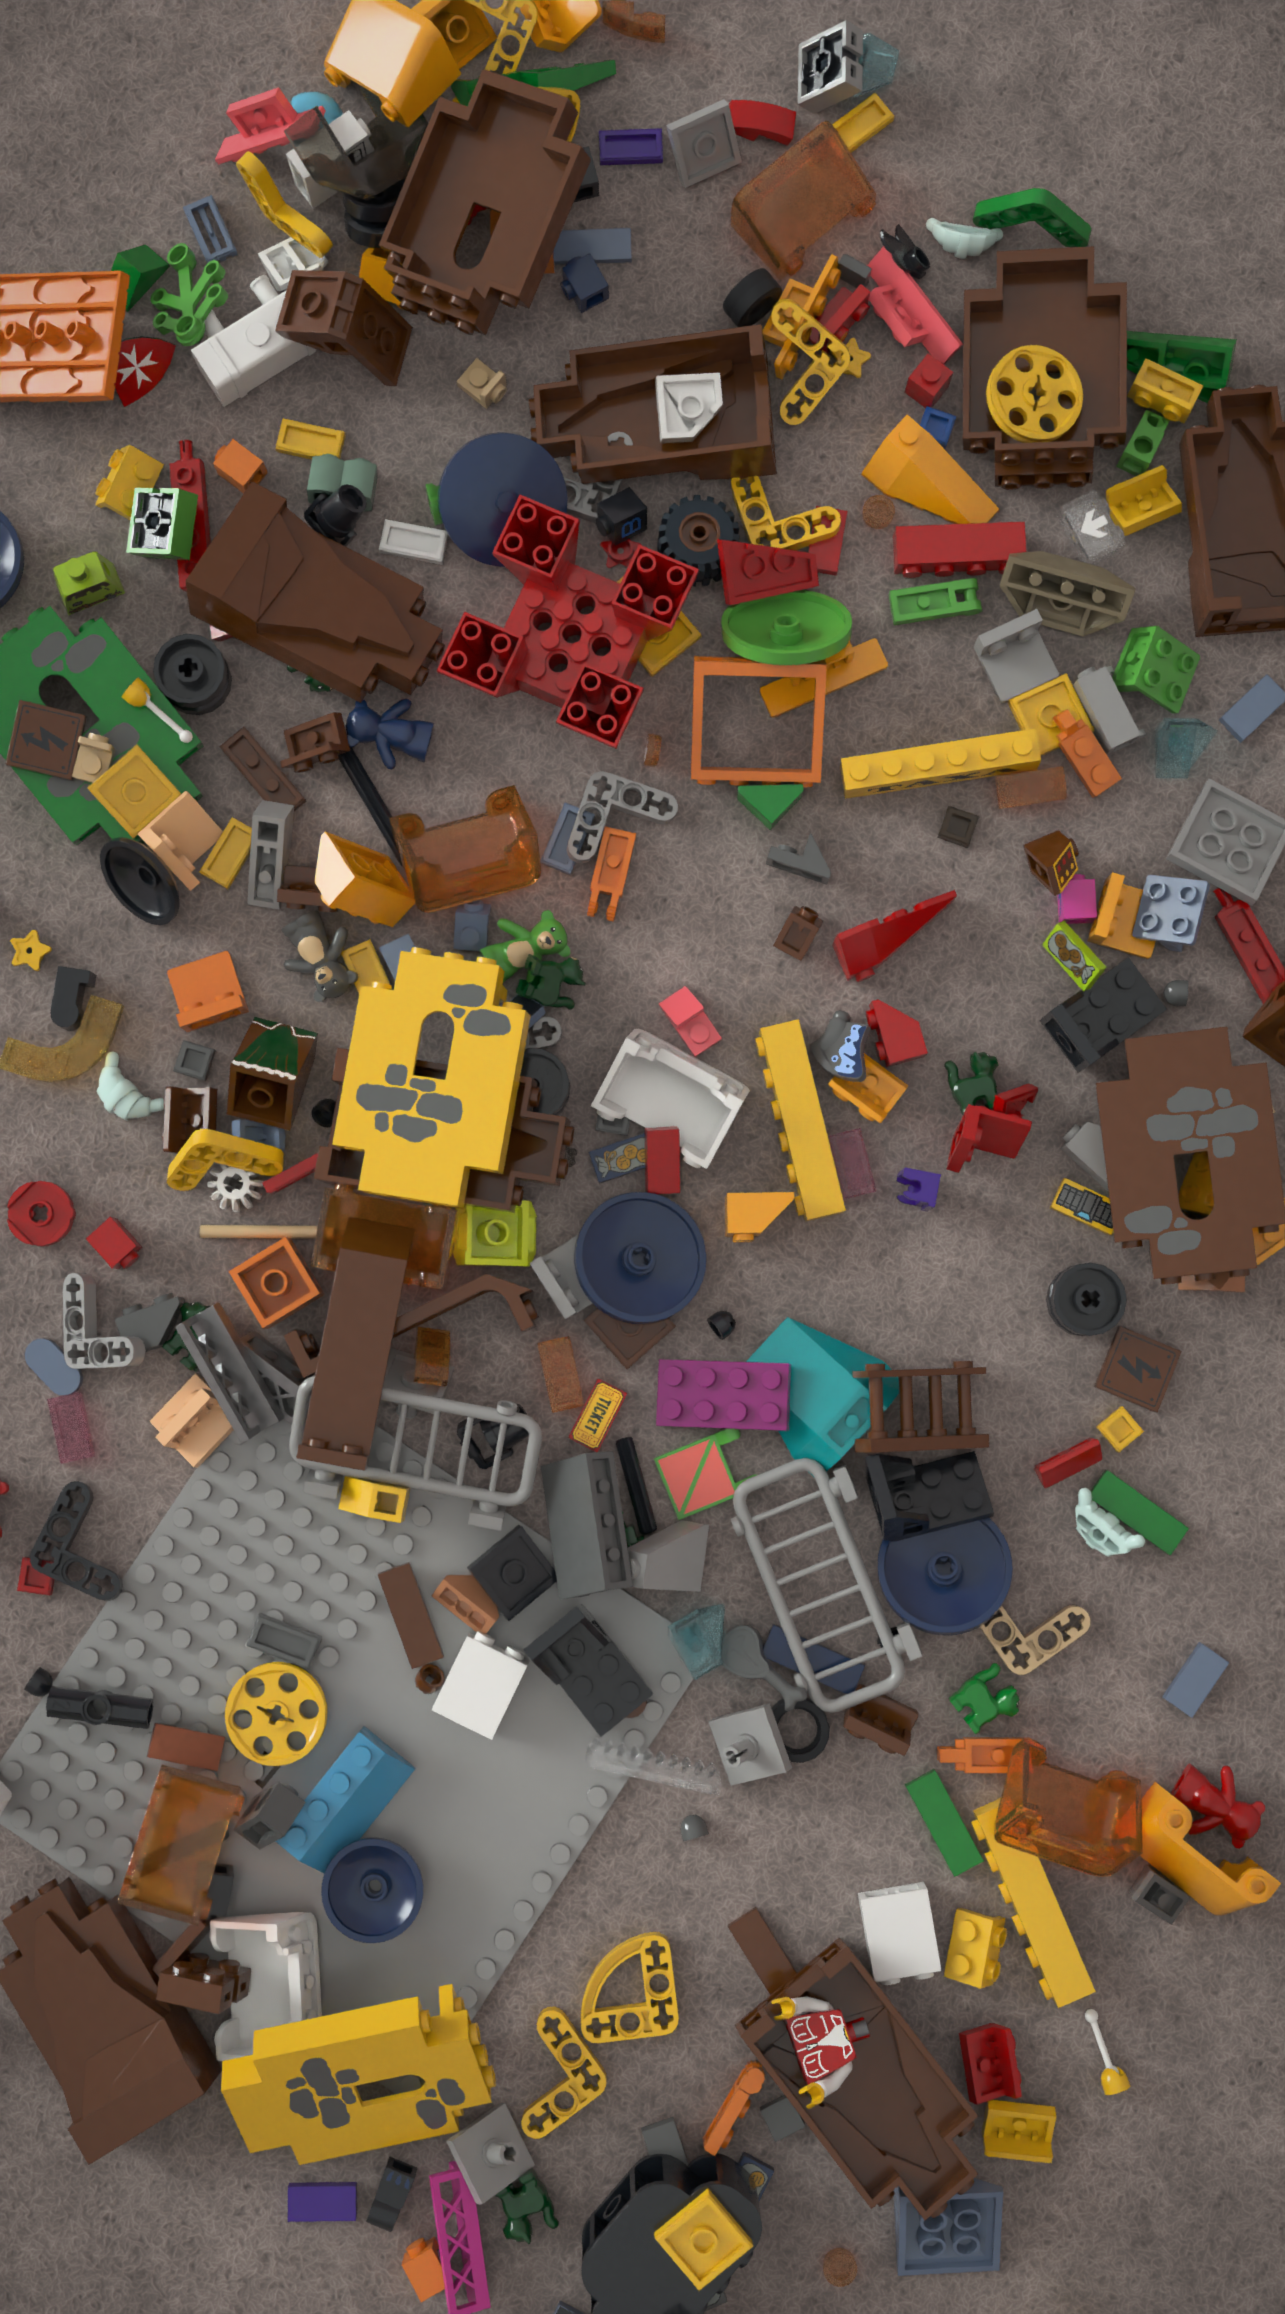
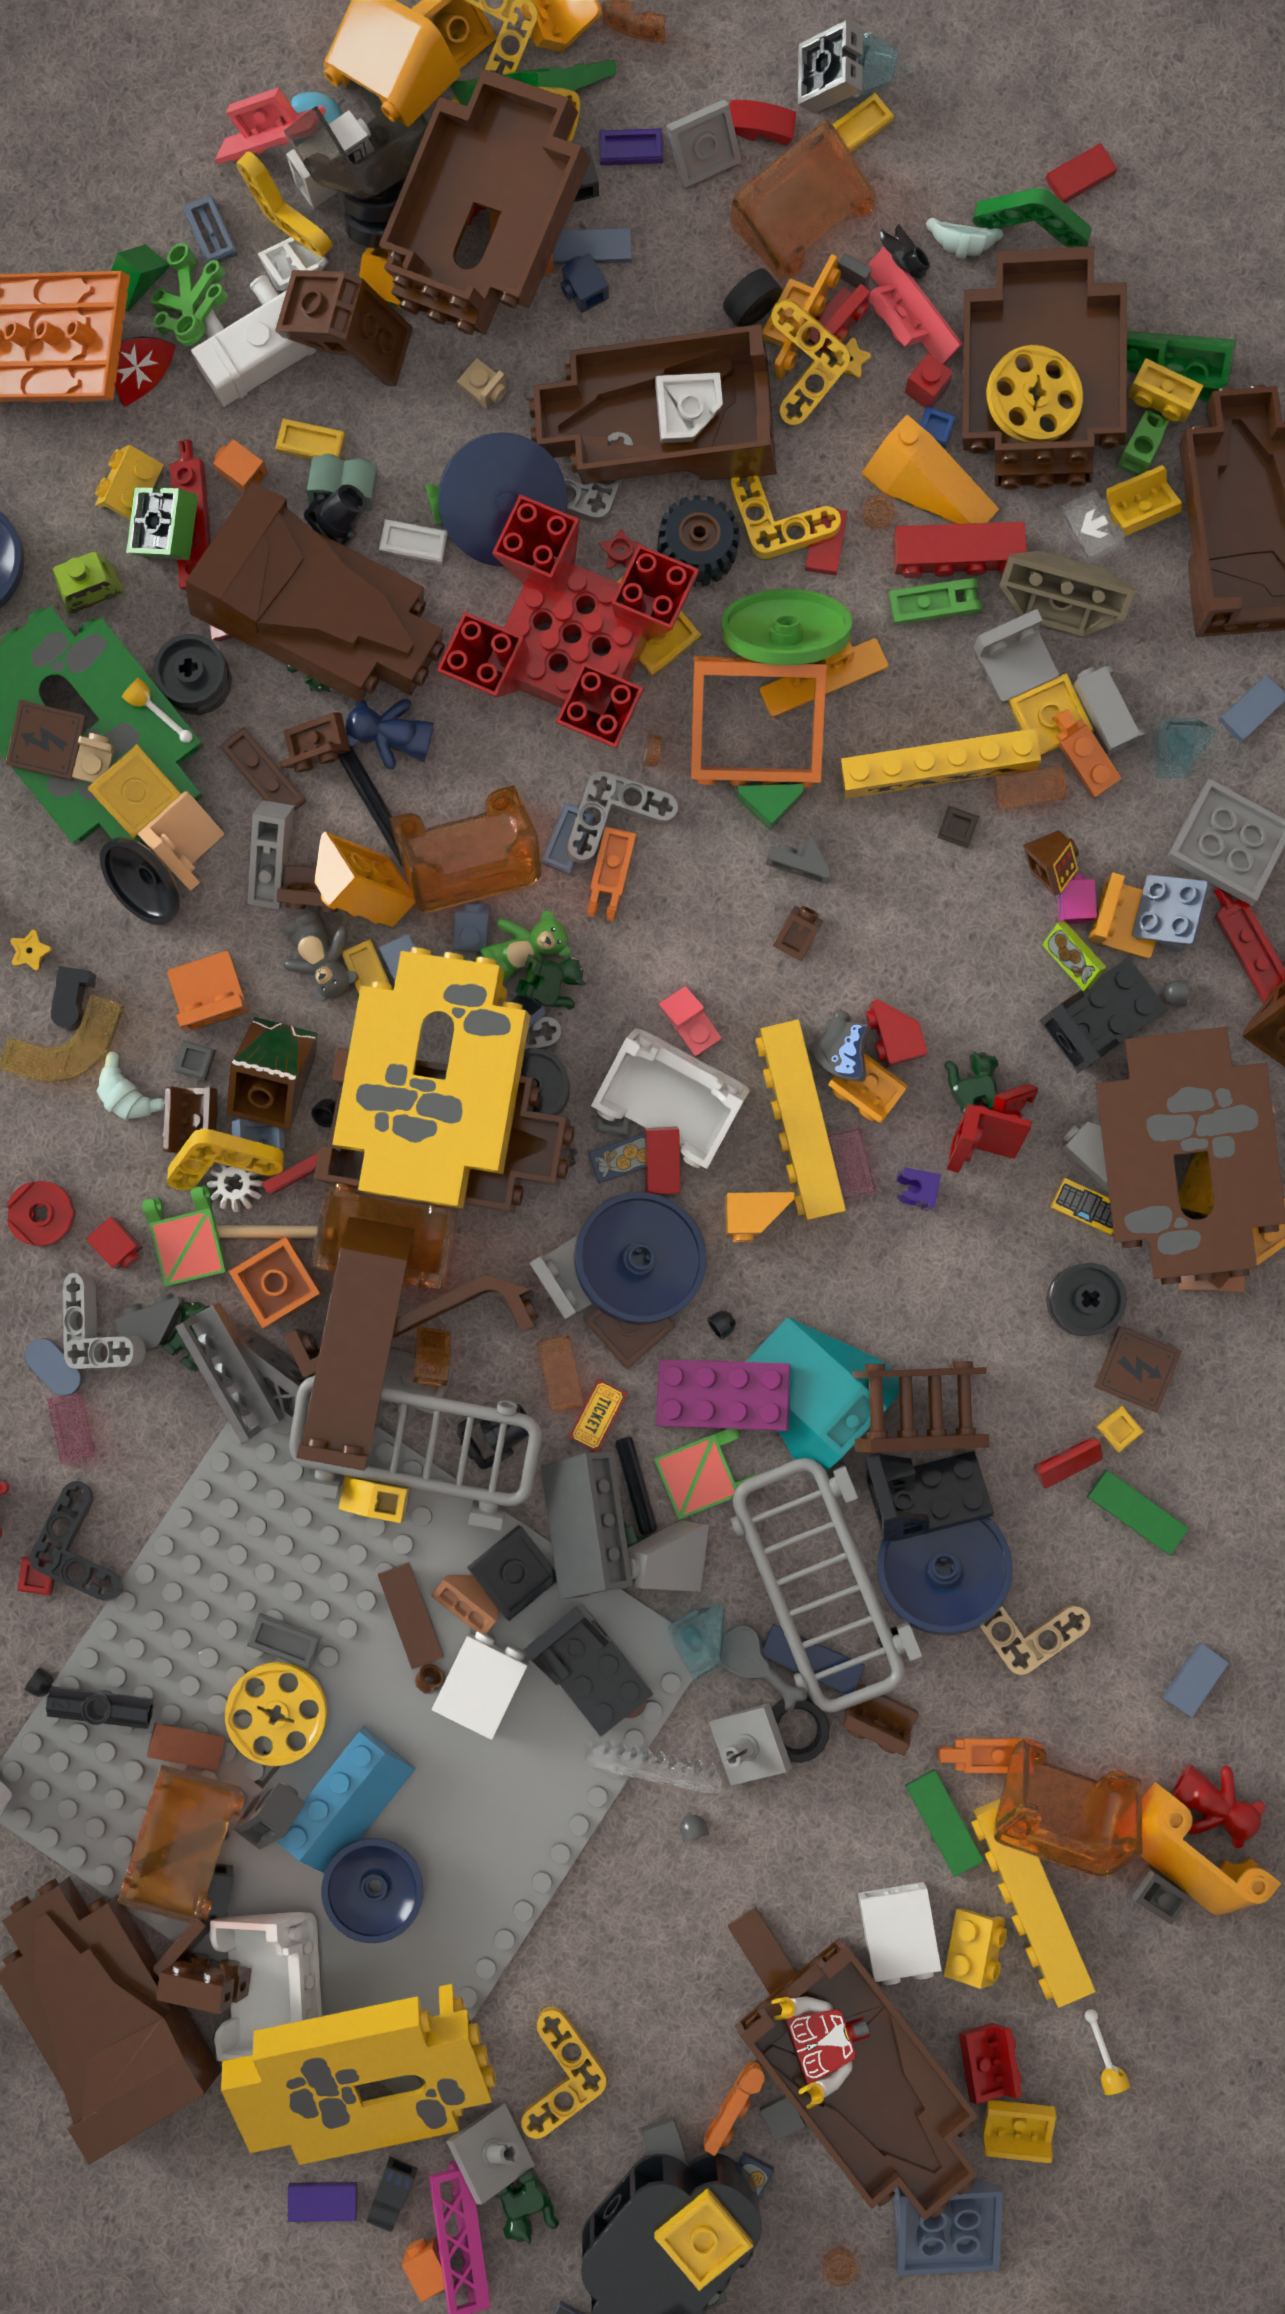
light nougat bracket [150,1373,243,1468] -> none
yellow tile [199,817,252,890] -> none
neon yellow slope [453,1200,537,1267] -> none
yellow beam [581,1932,679,2043] -> none
black brick [596,487,647,546] -> none
red wing [717,539,819,605] -> none
red wedge [832,890,957,982] -> none
green animal [948,1663,1020,1735] -> none
light aqua piece [1075,1488,1145,1557] -> none
bright green bracket [1112,626,1200,713] -> none
none -> flag [142,1186,227,1287]
none -> red tile [1045,143,1117,203]

